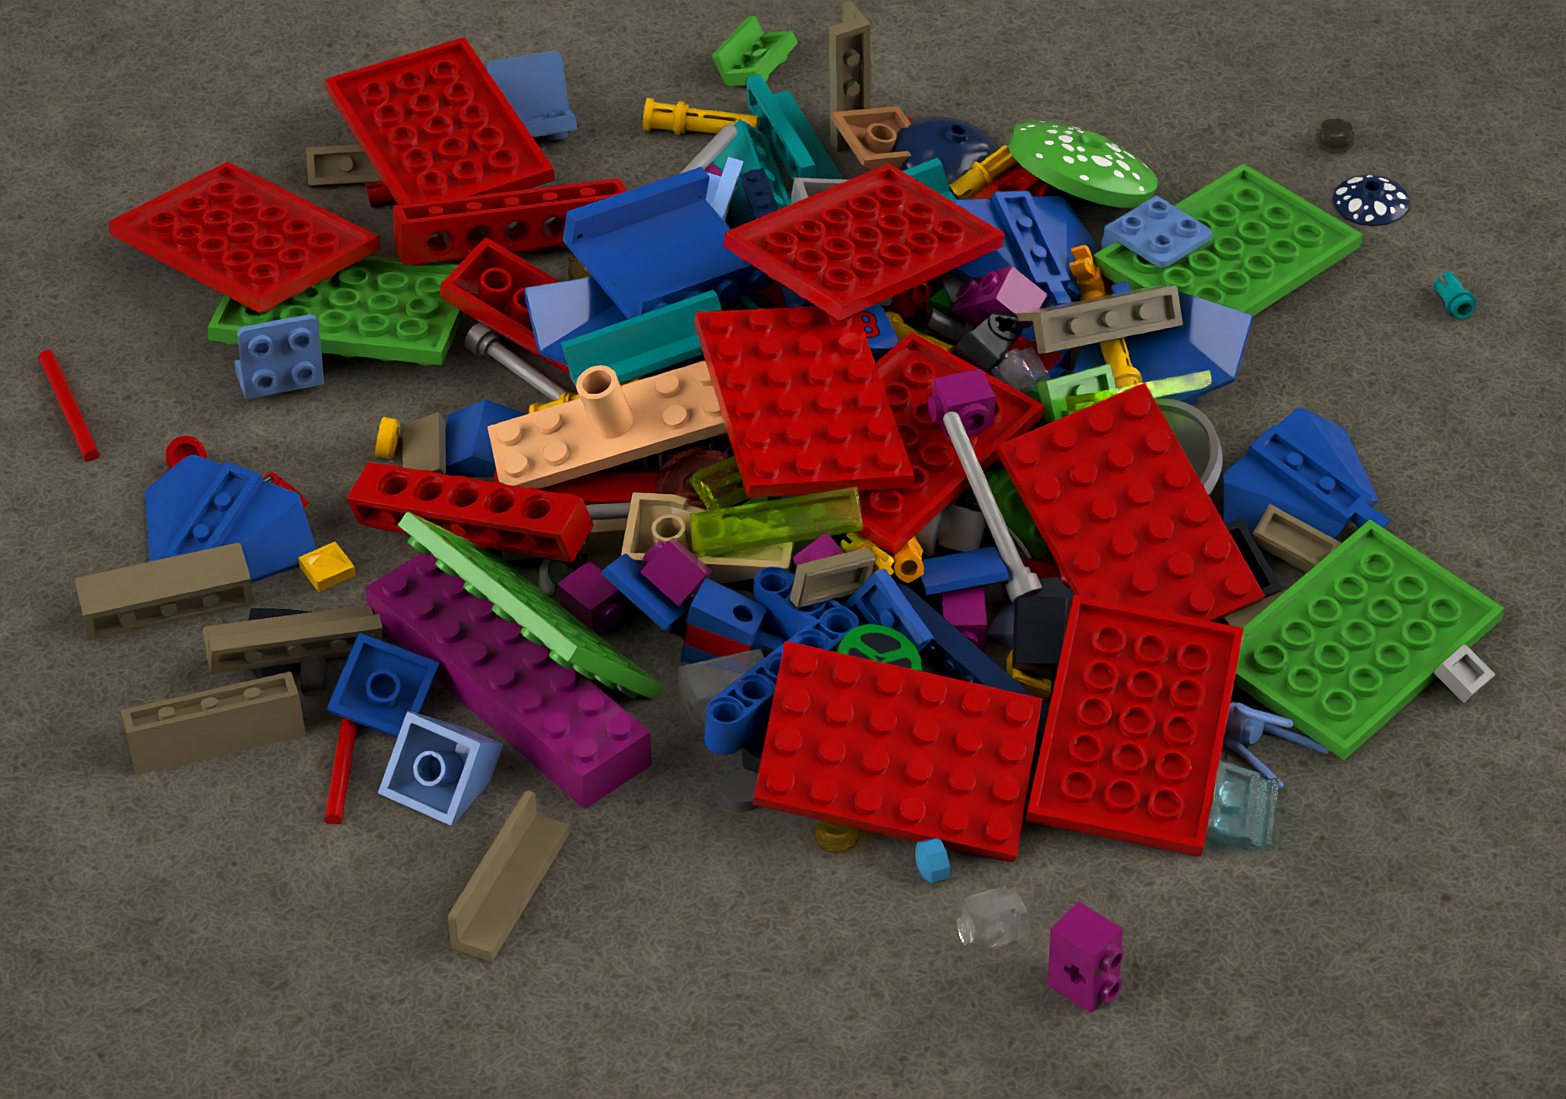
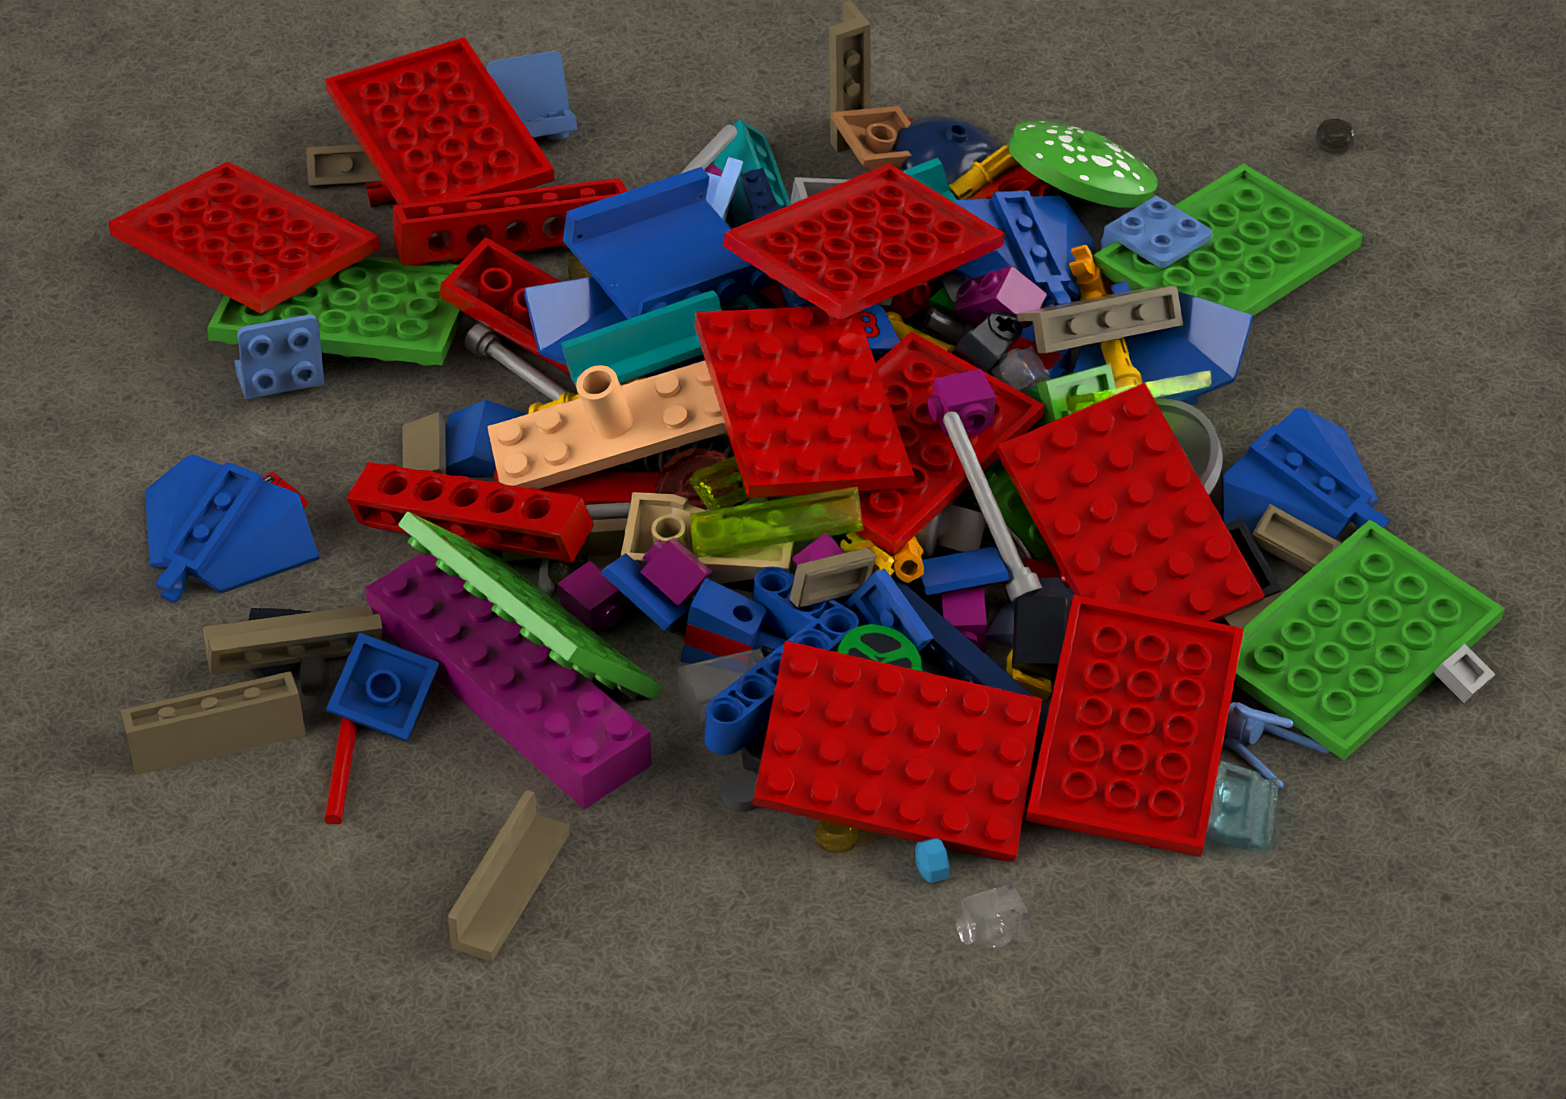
red bar [38,349,100,462] -> none
dark tan panel [75,543,254,641] -> none
red tile [164,435,207,469] -> none
yellow tile [298,542,356,592] -> none
yellow tile [375,417,400,459] -> none
medium blue slope [378,711,504,826] -> none
yellow pin [643,98,759,136] -> none
bright green bracket [712,16,798,86] -> none
teal panel [746,74,843,182] -> none
magenta brick [1048,901,1124,1013] -> none
dark blue dish [1332,175,1410,226] -> none
teal pin [1433,272,1476,319] -> none

